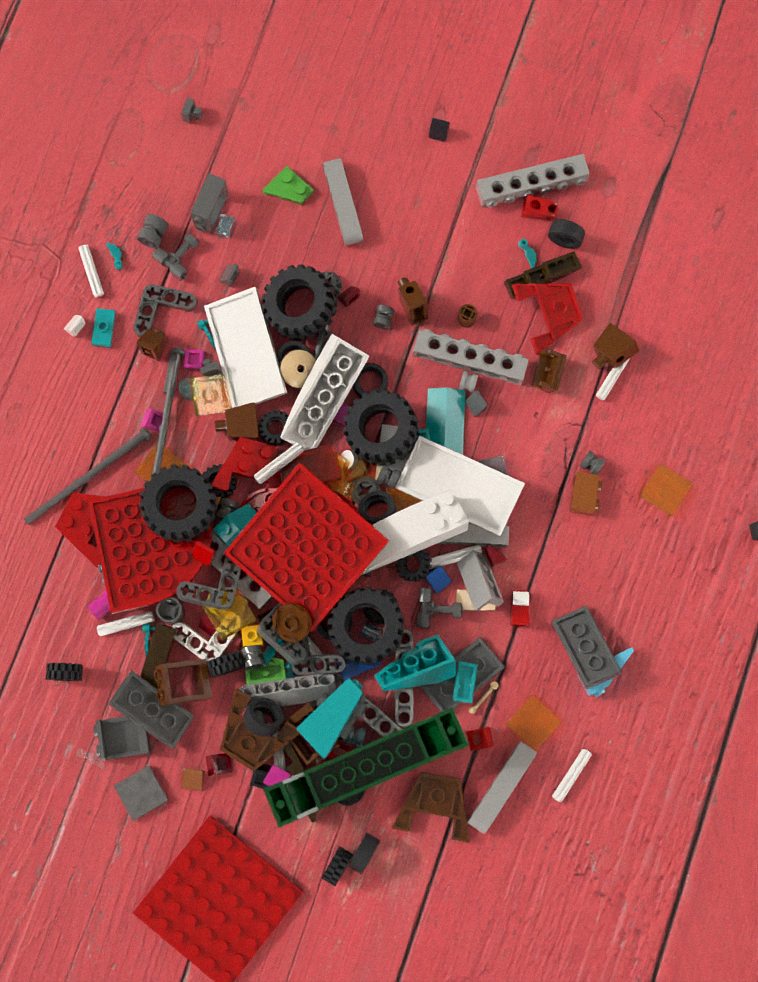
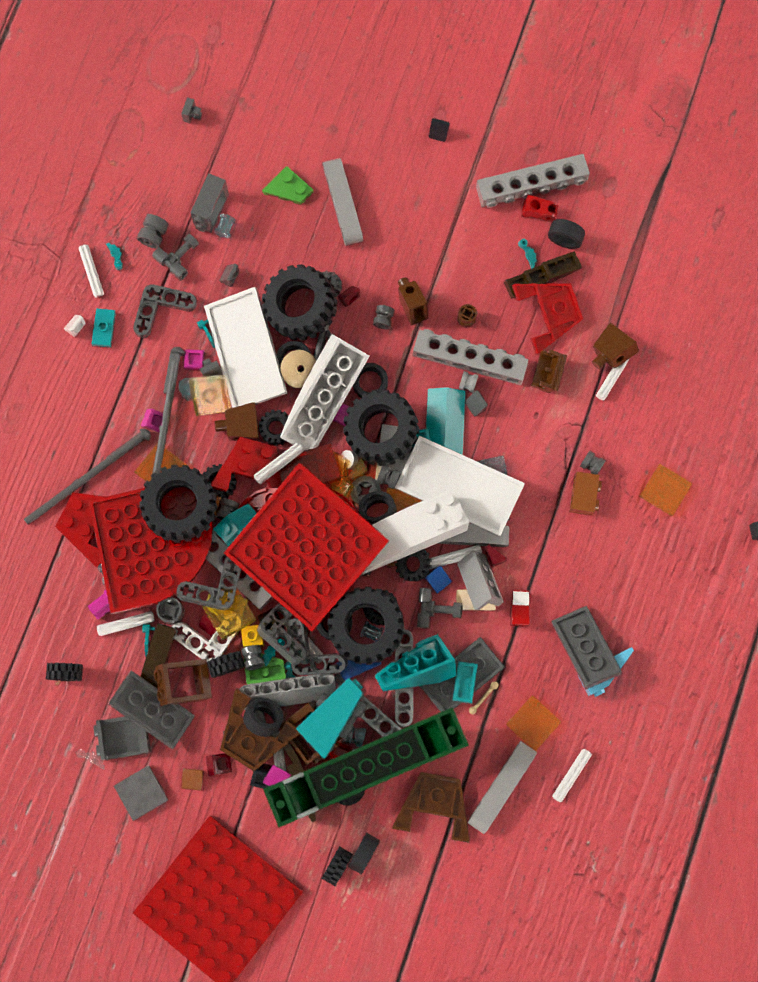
reddish brown slope [136,329,168,361] -> none
red slope [193,541,216,566] -> none
reddish brown tile [272,602,312,642] -> none
red slope [467,727,494,751] -> none

